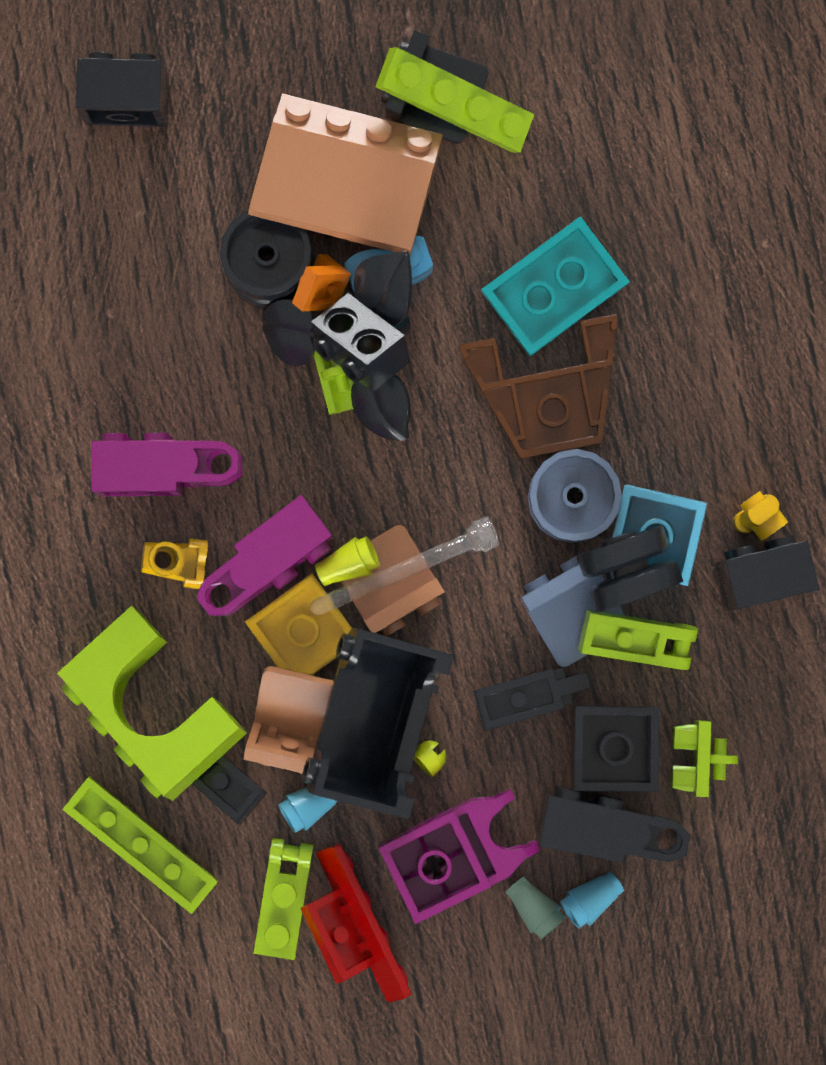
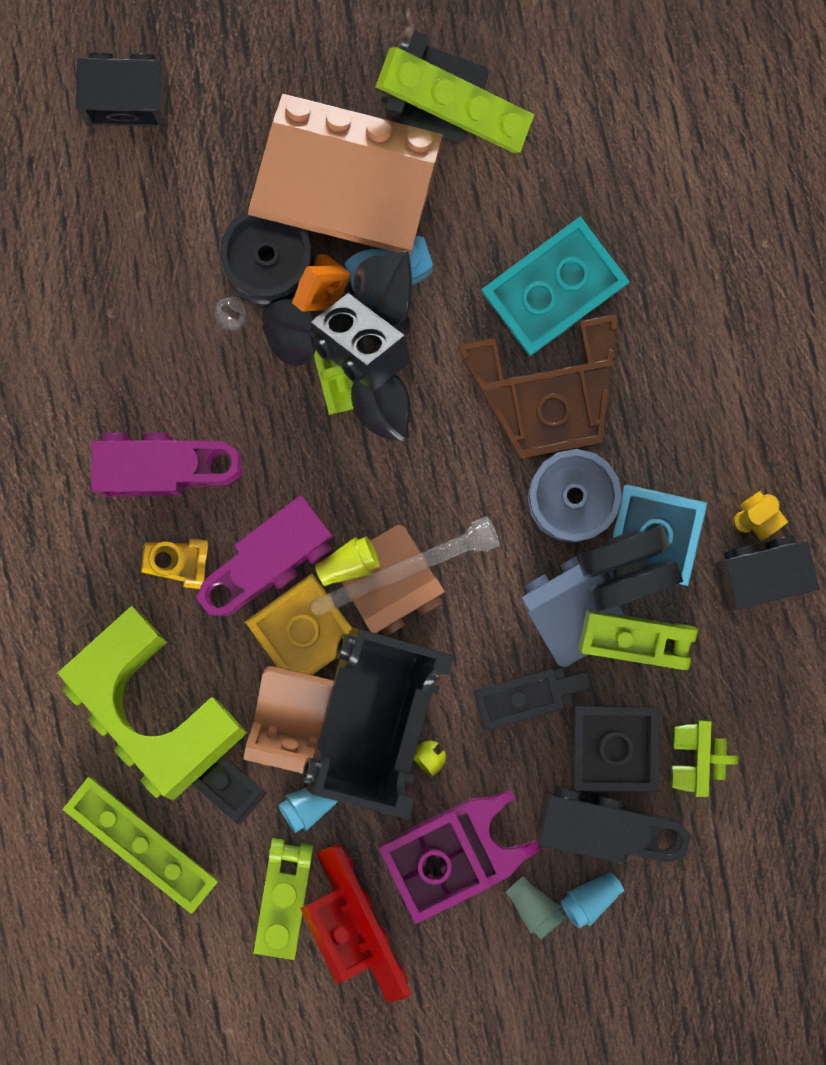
none -> clear hinge [214,297,248,331]

